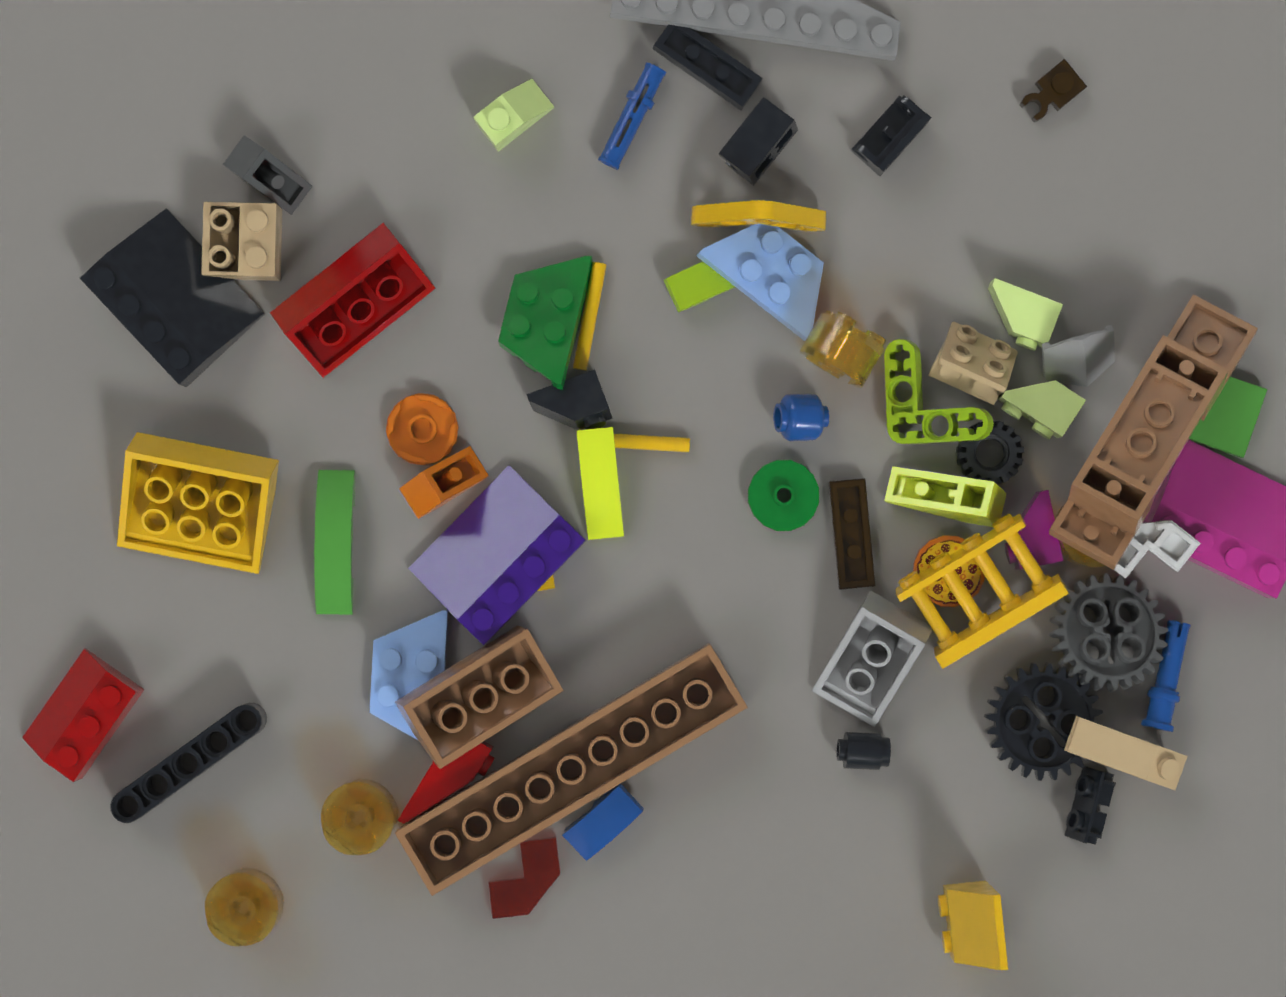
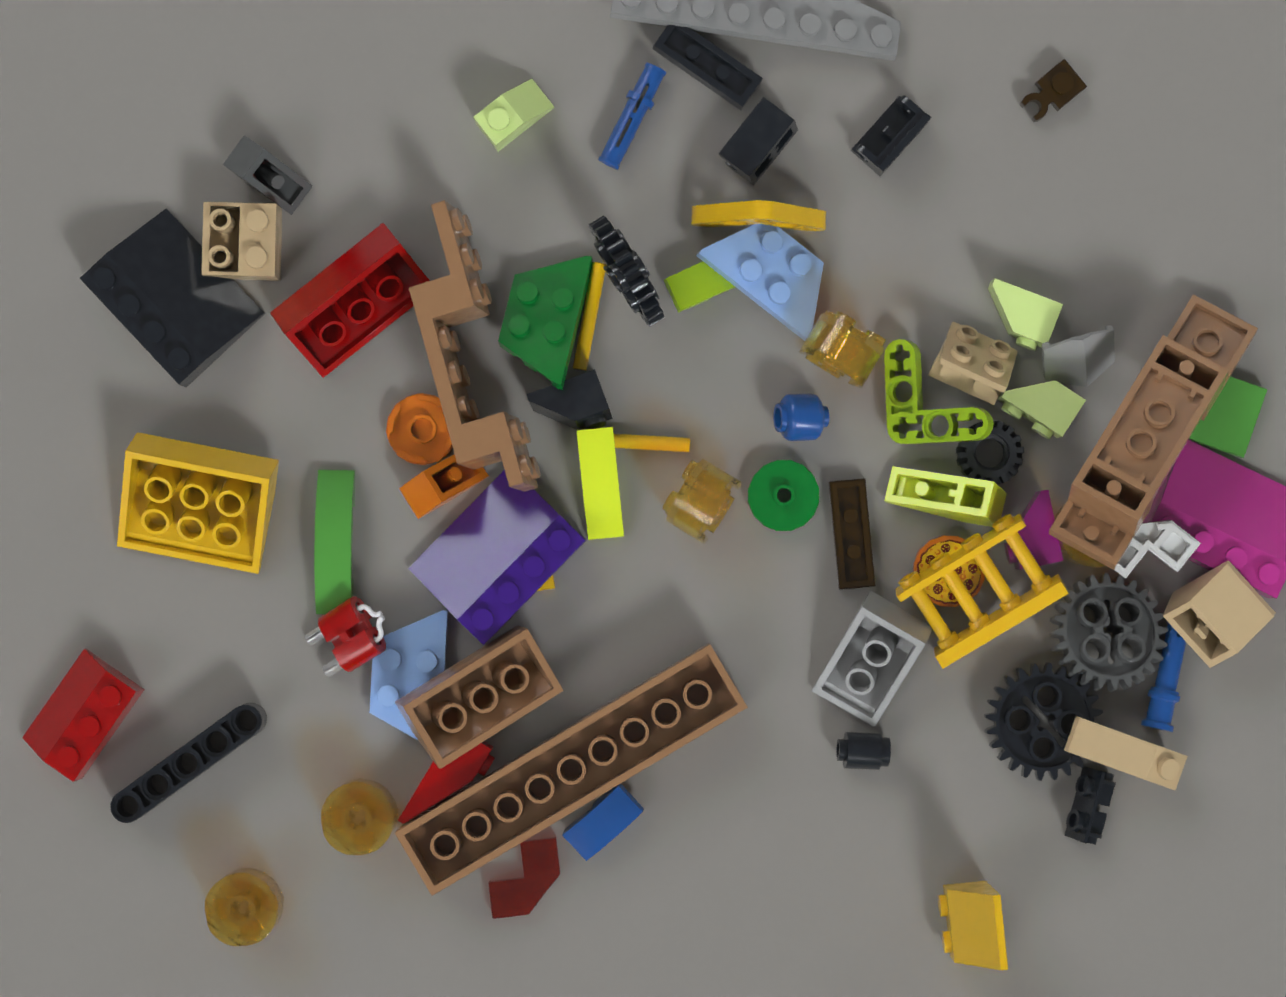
none -> red piece [305,596,386,677]
none -> medium nougat bracket [409,200,540,492]
none -> black gear [589,215,665,327]
none -> clear yellow brick [662,459,741,544]
none -> tan slope [1163,560,1276,668]

